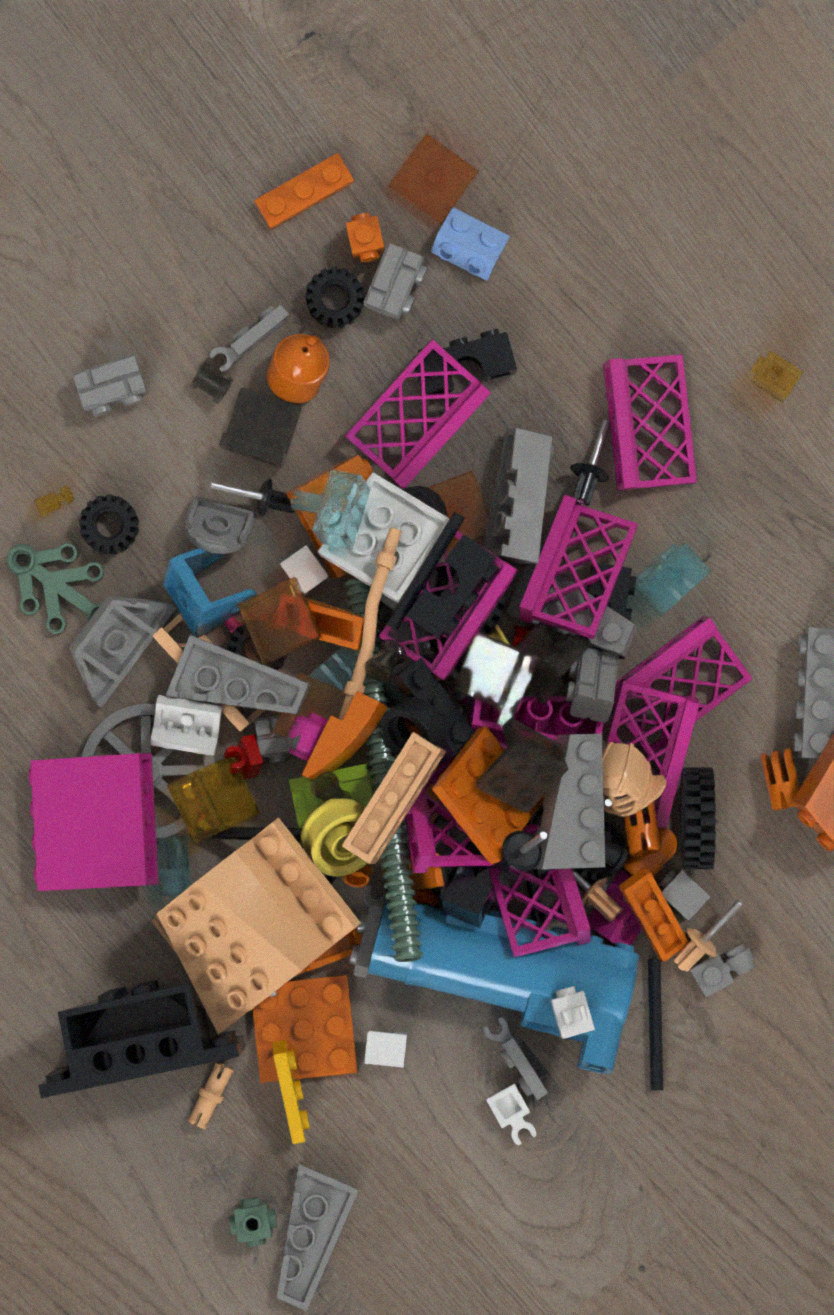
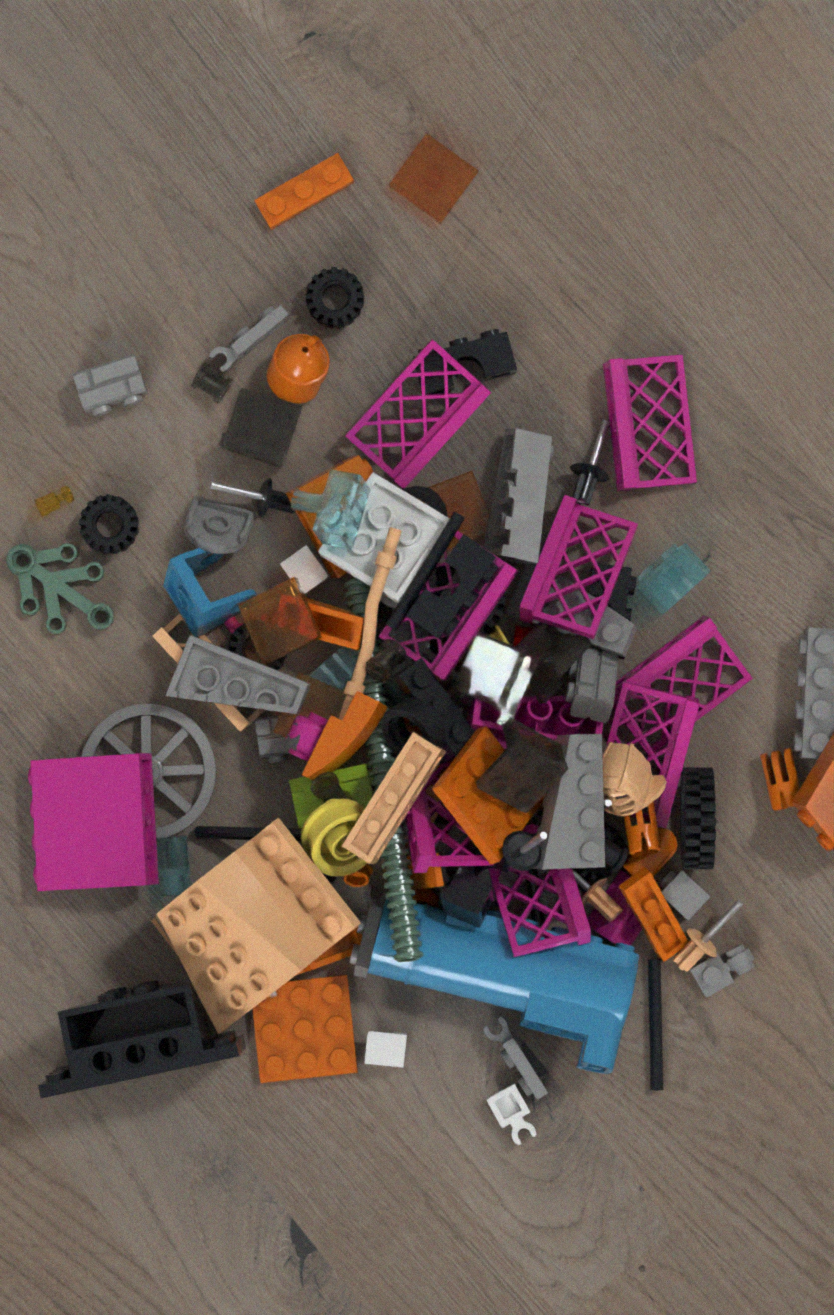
light grey wing [69,596,176,708] -> none
white bracket [150,695,223,756] -> none
clear yellow bracket [167,757,260,844] -> none
light nougat pin [187,1061,234,1130] -> none
red tile [224,734,263,780] -> none
sand green brick [229,1197,277,1247] -> none
yellow plate [273,1040,310,1144] -> none
light grey wing [277,1163,359,1311] -> none
orange brick [346,213,385,262] -> none
light grey brick [364,243,427,321] -> none
light blue bracket [431,207,510,280] -> none
white brick [550,986,595,1039] -> none
clear yellow brick [750,351,803,403] -> none

